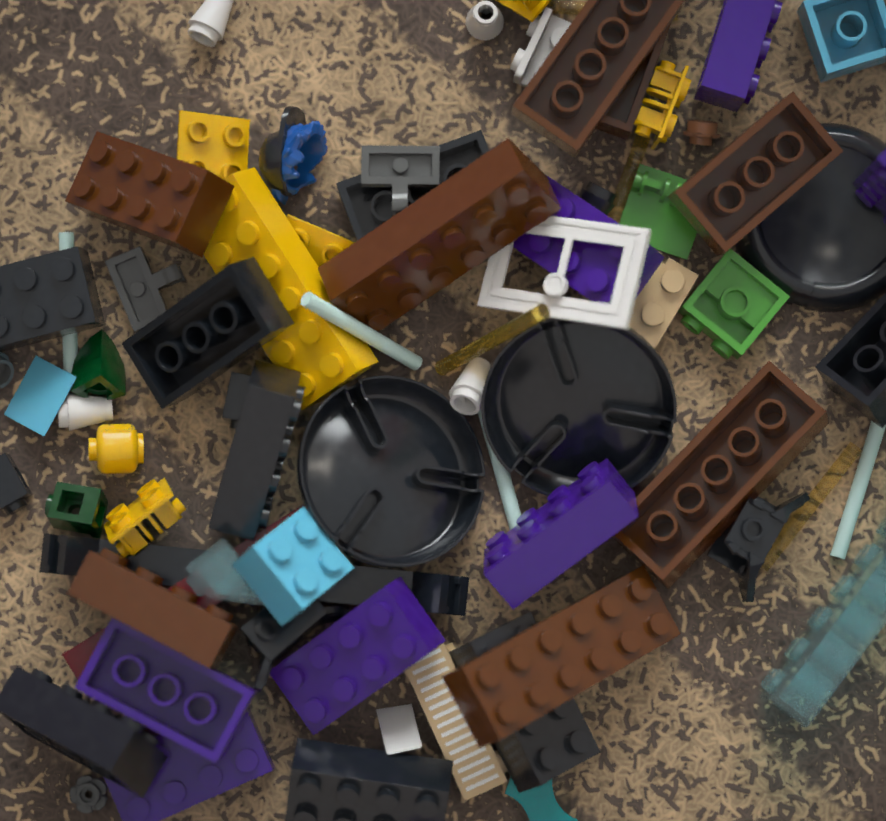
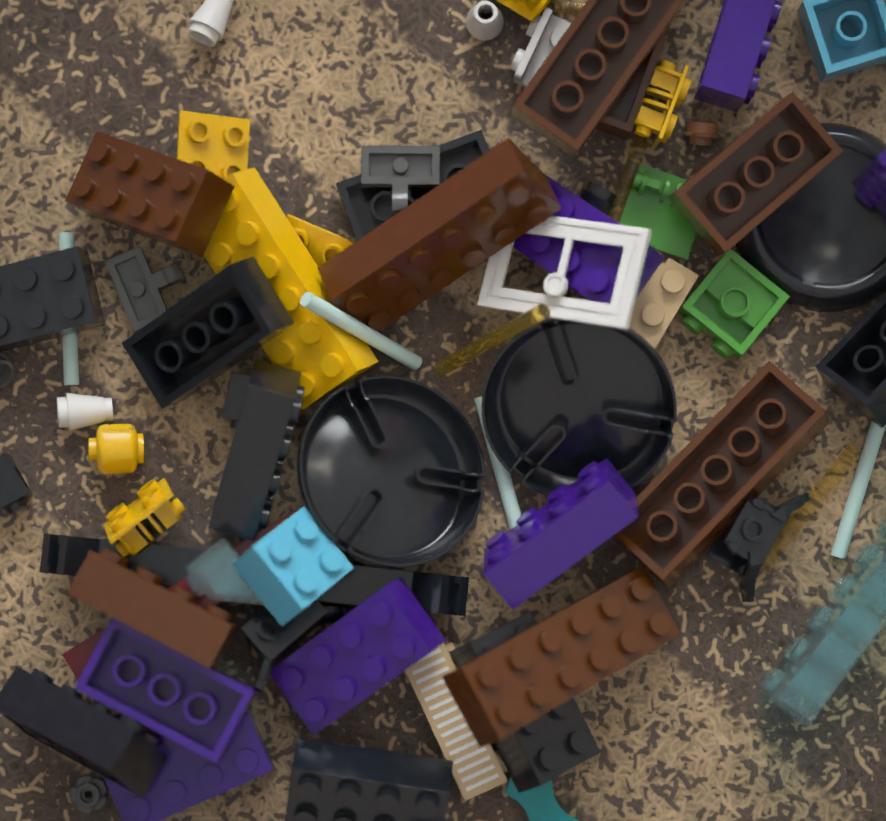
medium azure sticker [4,356,76,436] -> none
dark green brick [45,482,108,539] -> none
dark green brick [71,329,126,400] -> none
hair [259,106,328,205] -> none
white sticker [376,704,422,755] -> none
white cone [449,357,491,415] -> none

